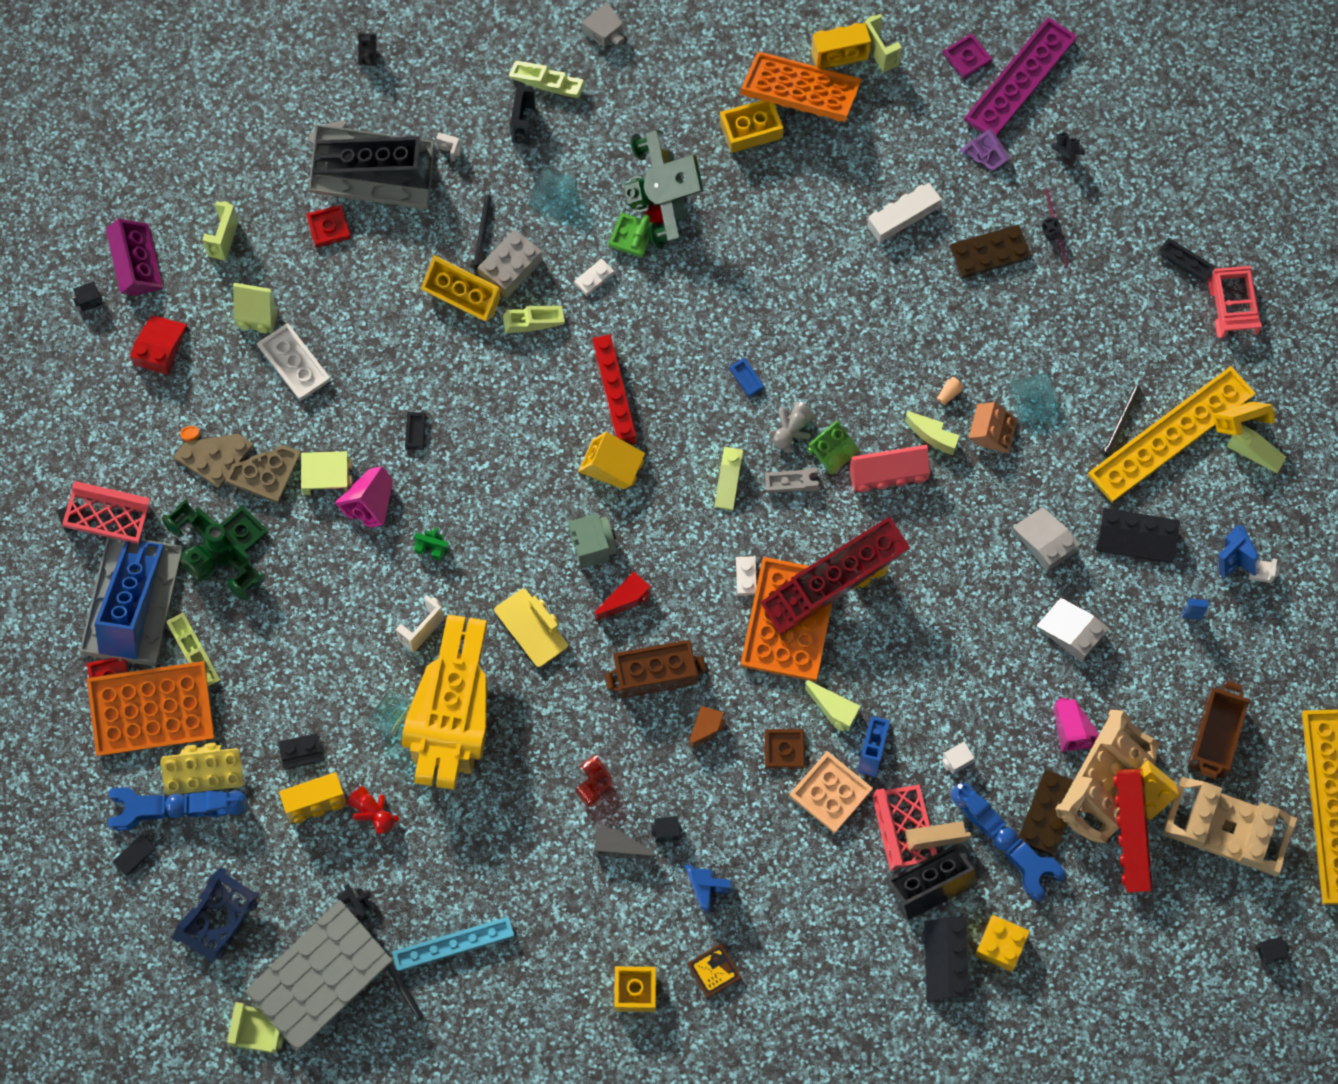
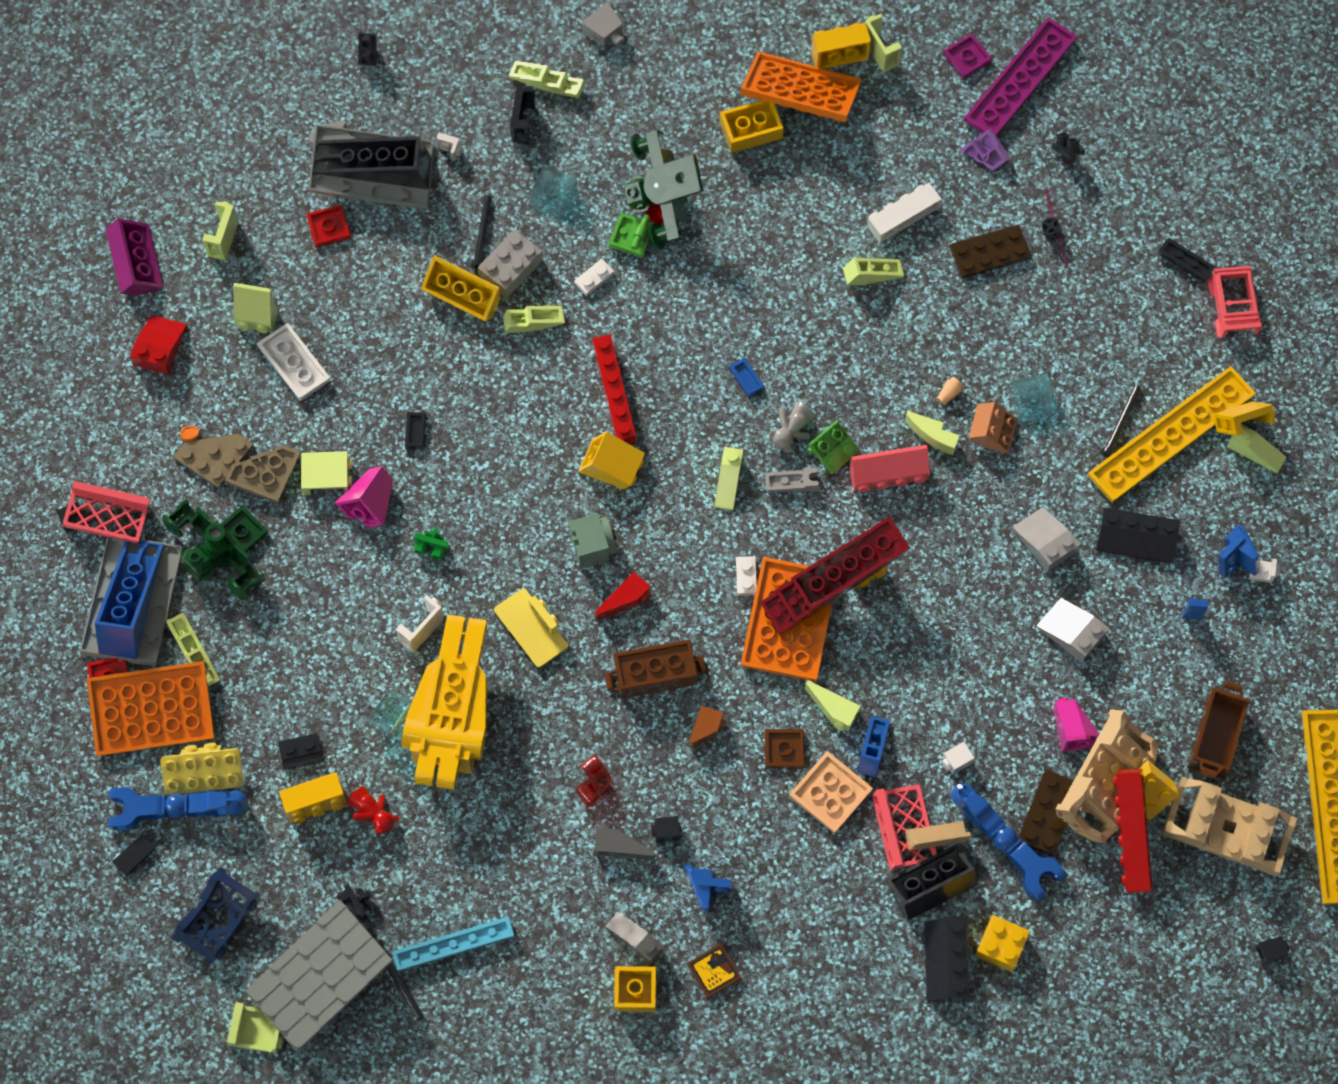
black brick [72,281,103,312] -> none
none -> slope [605,911,664,966]
none -> yellowish green slope [843,258,904,285]

